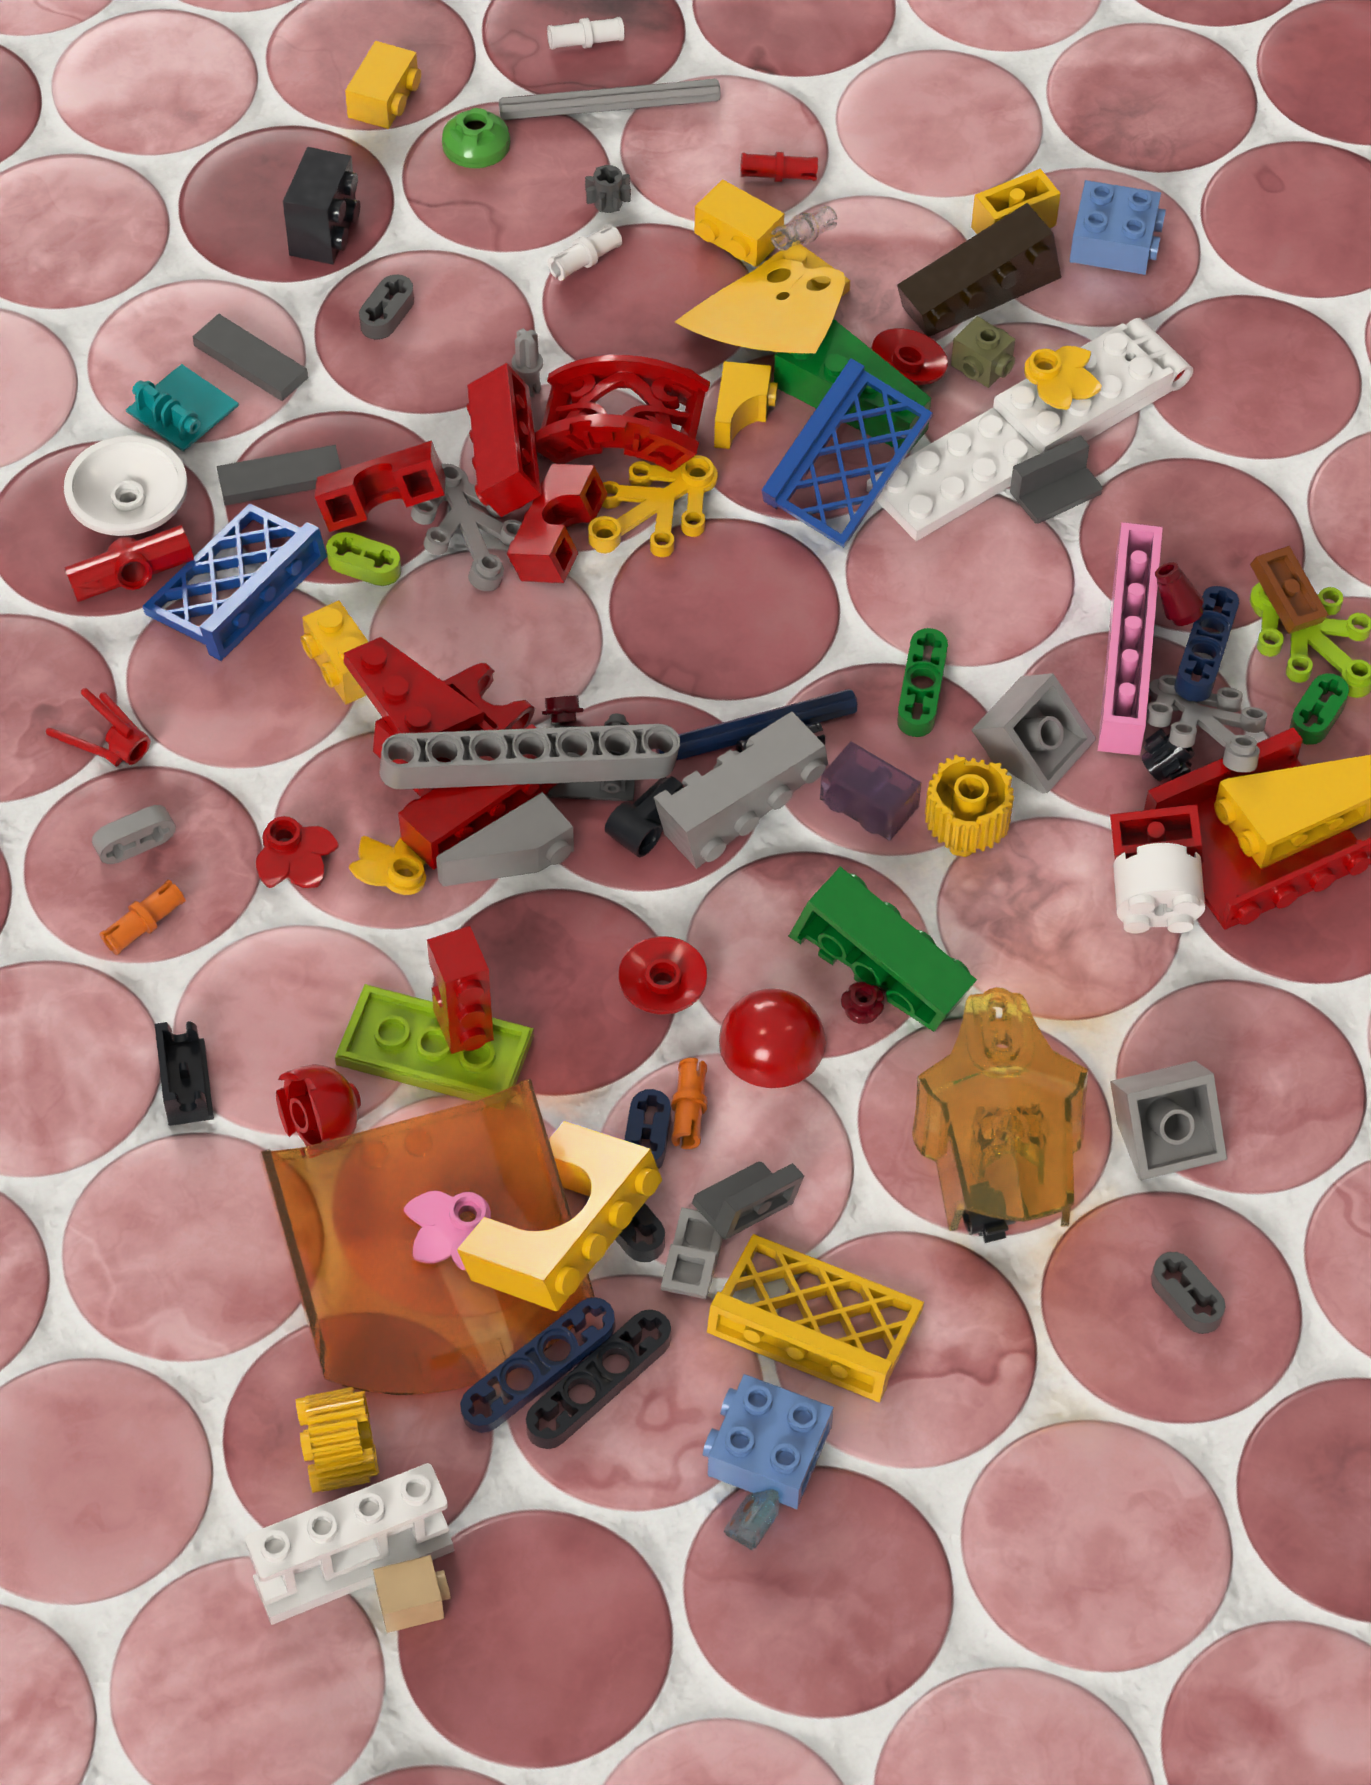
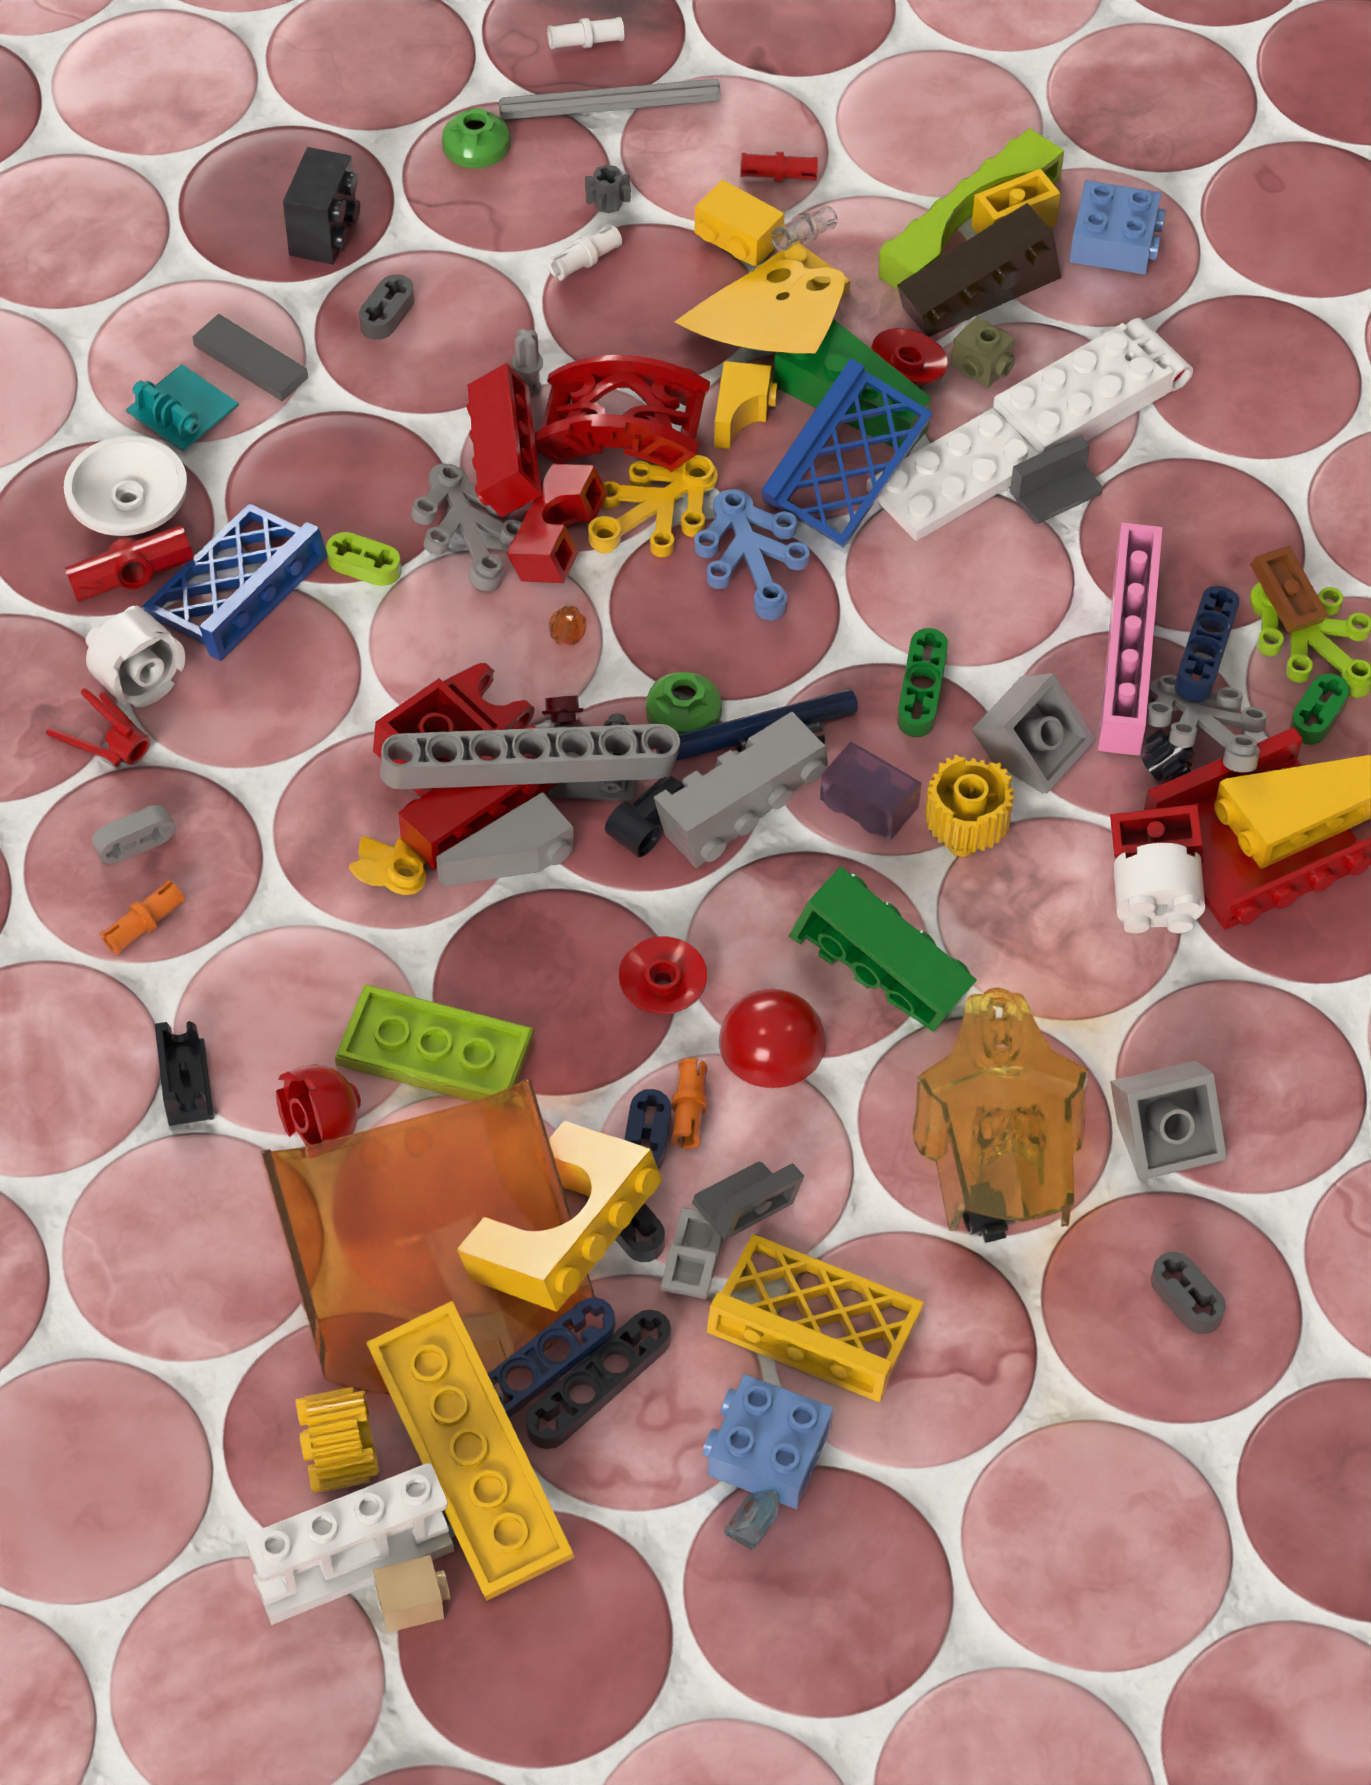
dark grey tile [216,445,341,505] -> none
red plate [256,816,339,888] -> none
yellow brick [300,600,368,705] -> none
red arch [315,440,446,532] -> none
red wing [343,637,484,734] -> none
yellow brick [345,41,421,129] -> none
bright pink plate [404,1191,491,1270] -> none
red arch [427,926,494,1054] -> none
dark red plate [841,982,885,1024] -> none
yellow plate [1024,346,1102,410] -> none
dark red cone [1155,562,1204,626] -> none
none -> white brick [86,606,185,707]
none -> yellow plate [366,1301,575,1601]
none -> clear orange plate [549,606,587,645]
none -> bright green piece [646,671,722,734]
none -> medium blue plant [694,489,810,620]
none -> lime arch [878,128,1064,290]

